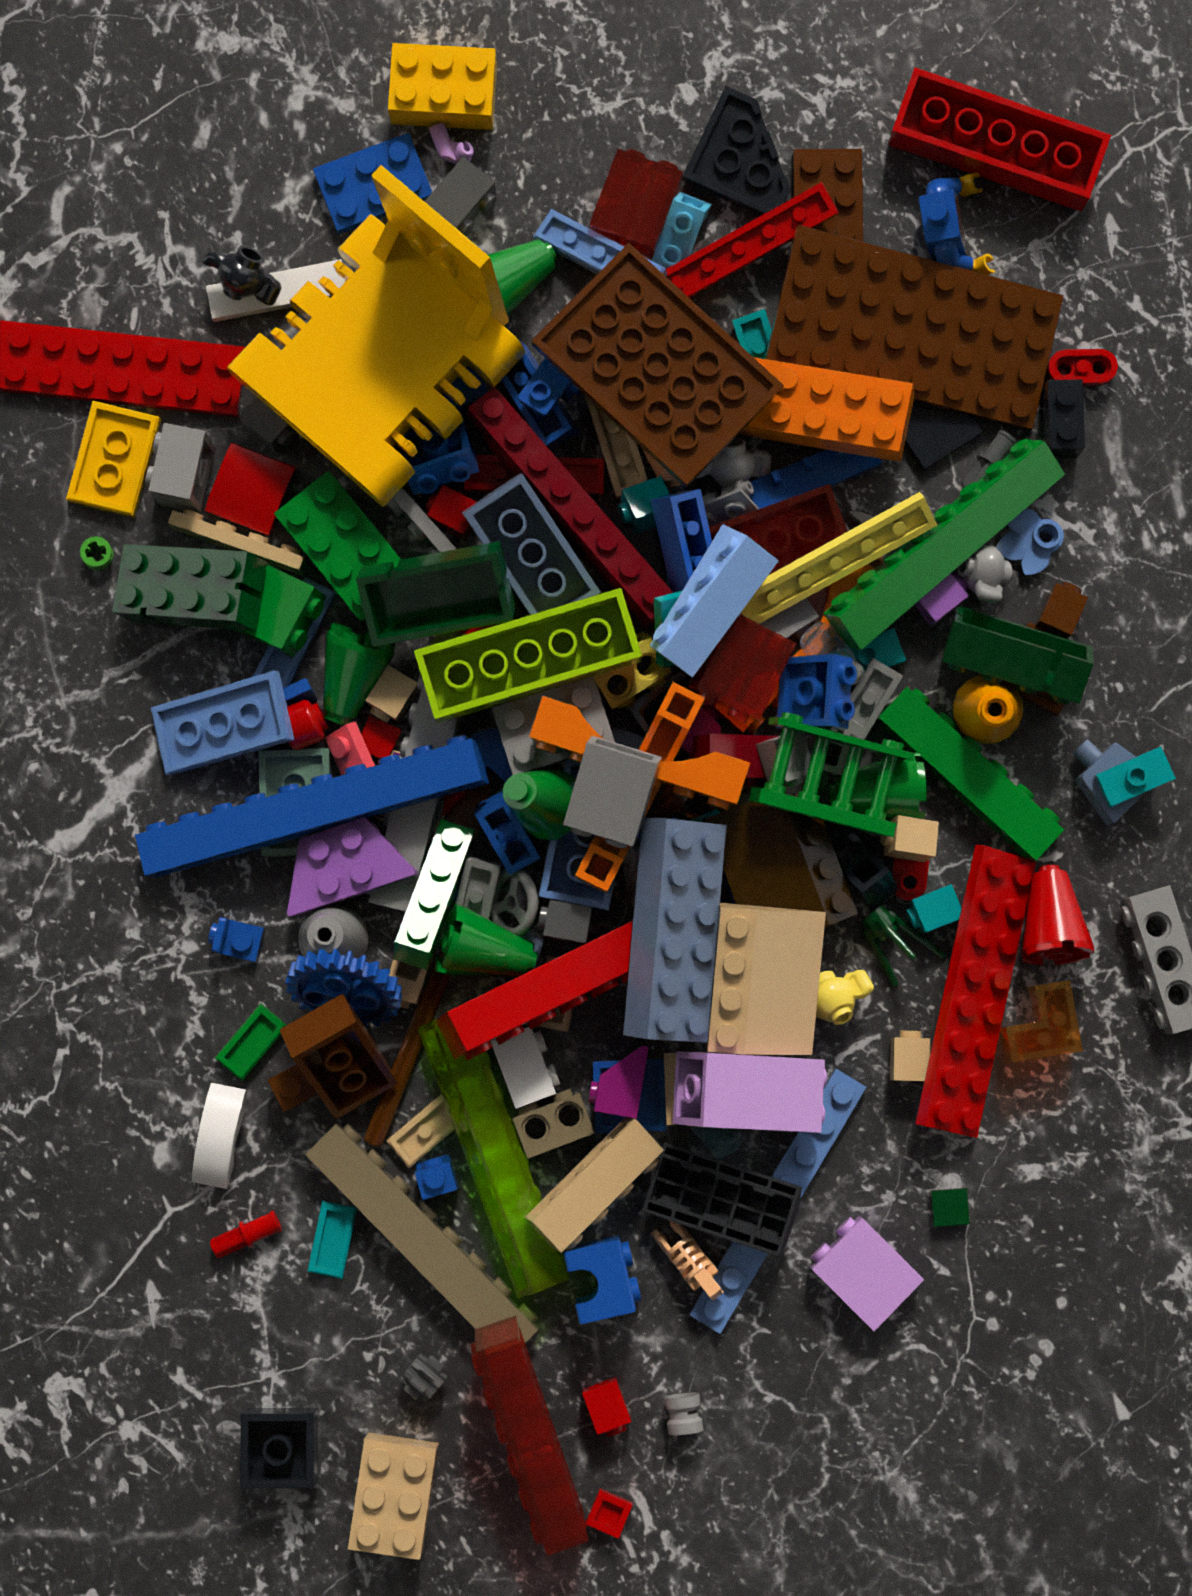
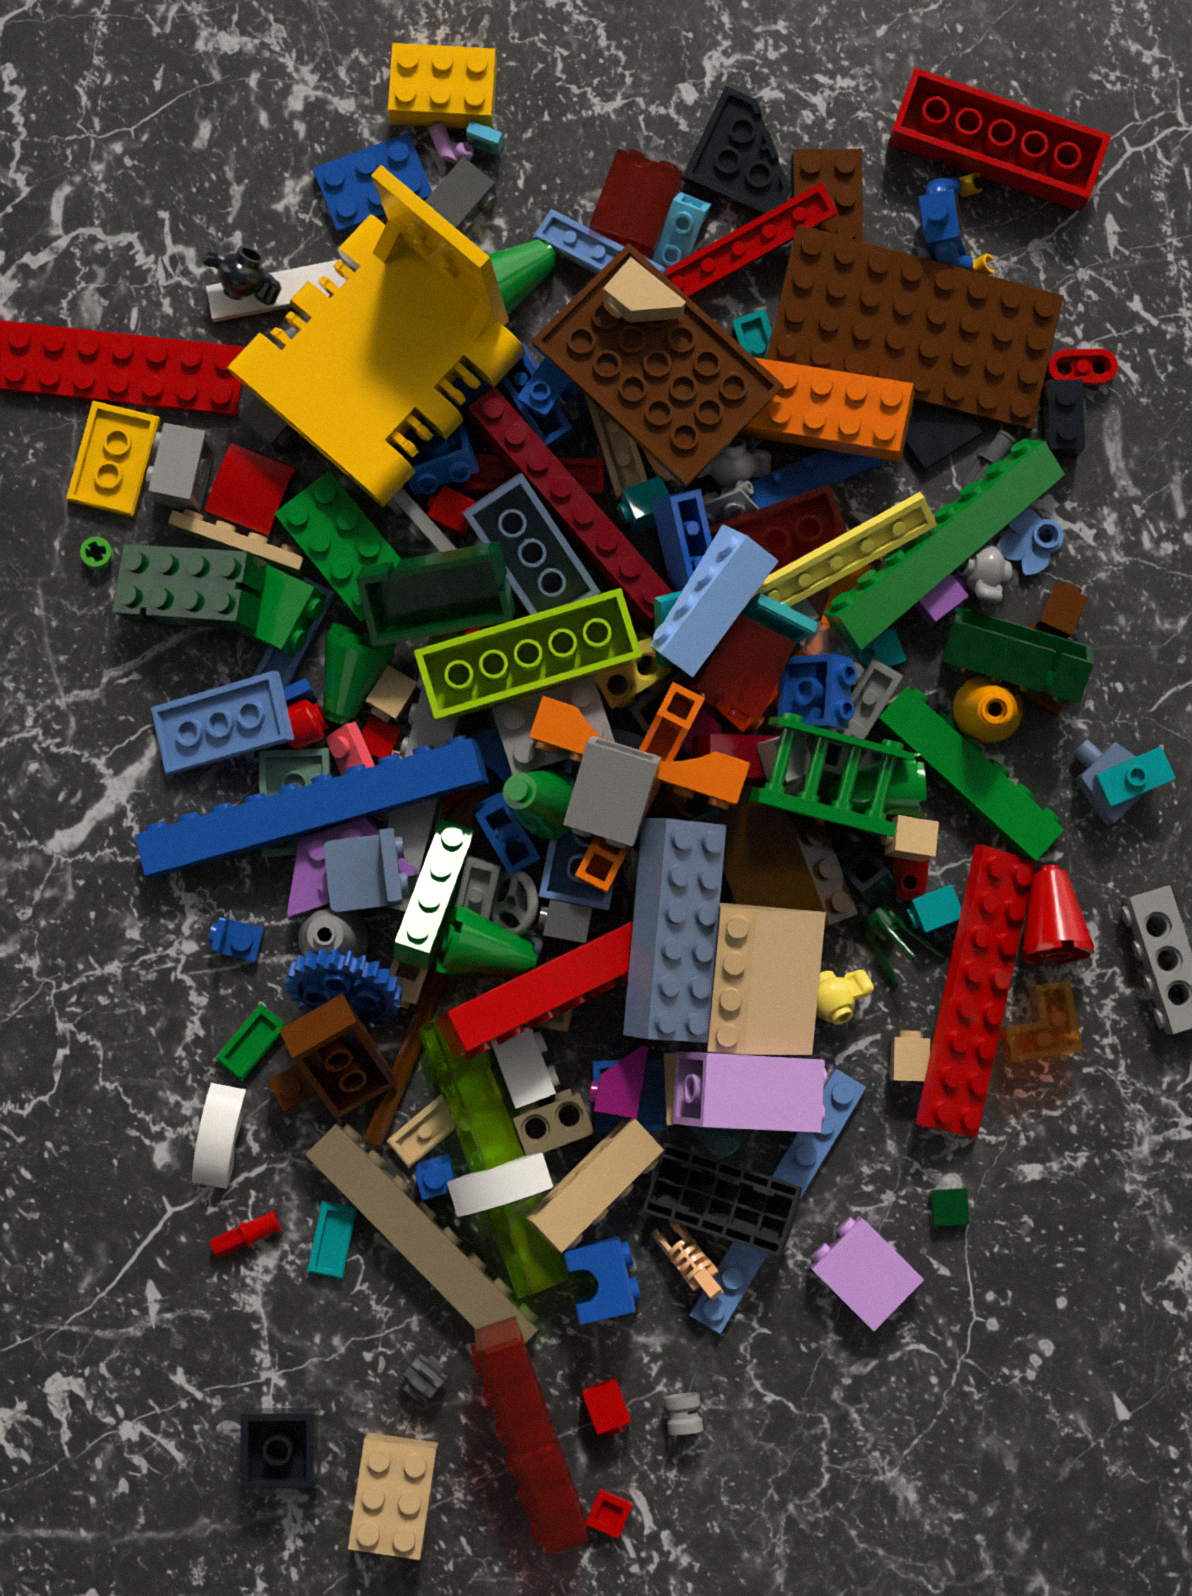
none -> sand blue bracket [323,828,409,913]
none -> white brick [447,1153,553,1217]
none -> medium azure tile [466,120,504,156]
none -> tan slope [602,257,686,323]
none -> teal plate [739,593,818,644]

